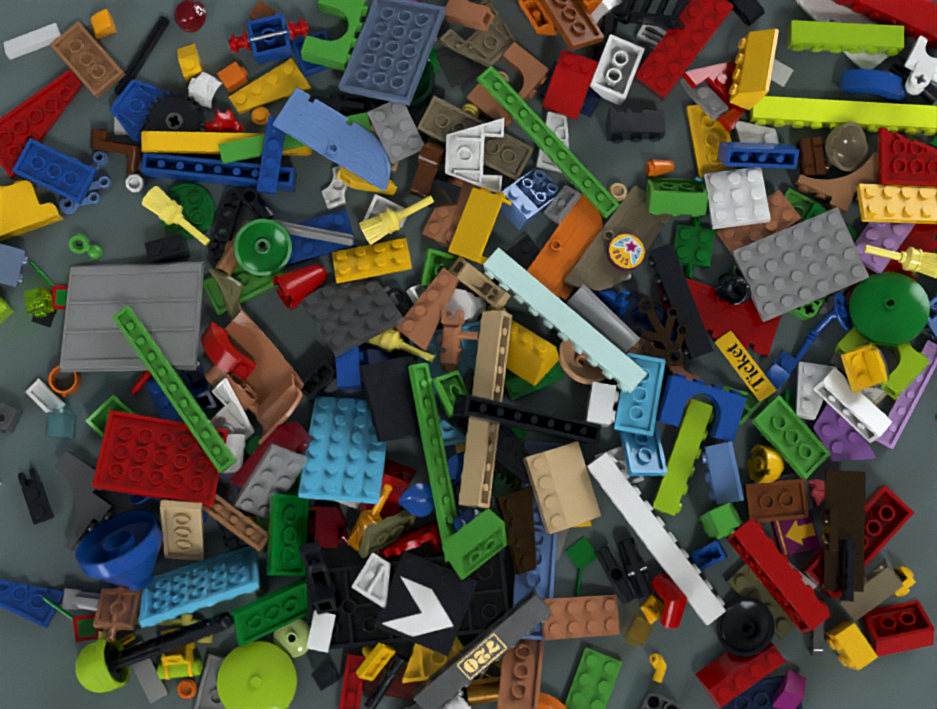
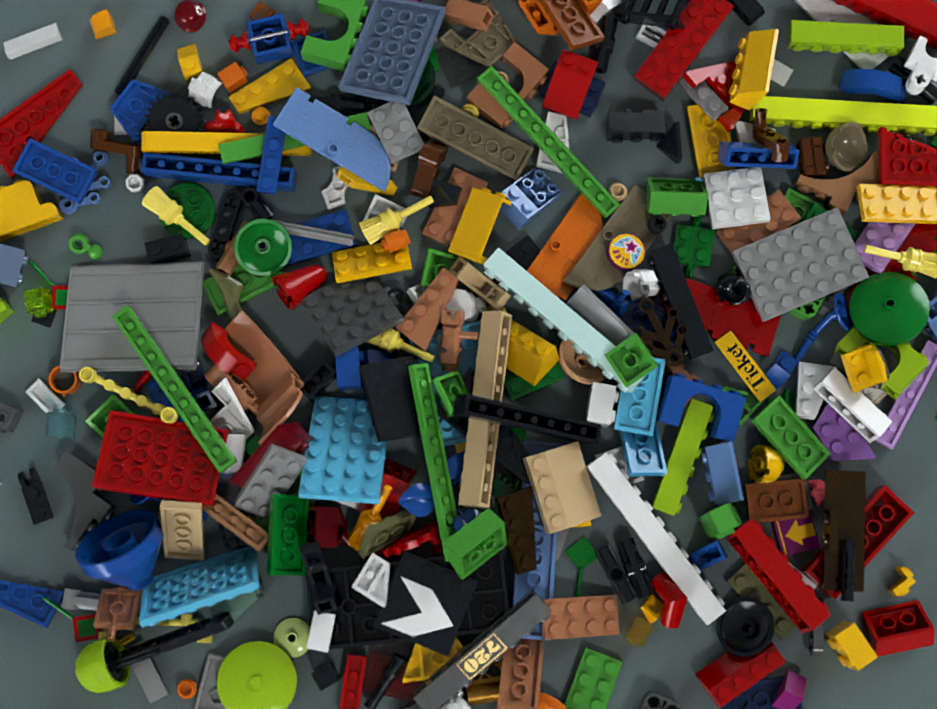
medium nougat plate [50,21,125,98] -> none
piece [157,628,203,680] -> none
green plate [231,579,309,647] -> none
yellow tile [355,643,396,681] -> none
white wing [445,118,504,193] -> none
light grey plate [543,185,581,225] -> none
white slope [590,34,645,106] -> none
orange cone [645,159,674,178] -> none
yellow arm [649,653,667,683] -> none
dark tan wedge [839,559,903,622] -> none
none -> light yellow bar [79,367,178,424]
none -> orange brick [381,229,410,253]
none -> bright green slope [605,333,658,388]
none -> white hair [622,269,660,301]
none -> black bush [648,215,667,234]
none -> black slope [656,122,682,164]
none -> reddish brown beam [752,108,790,162]

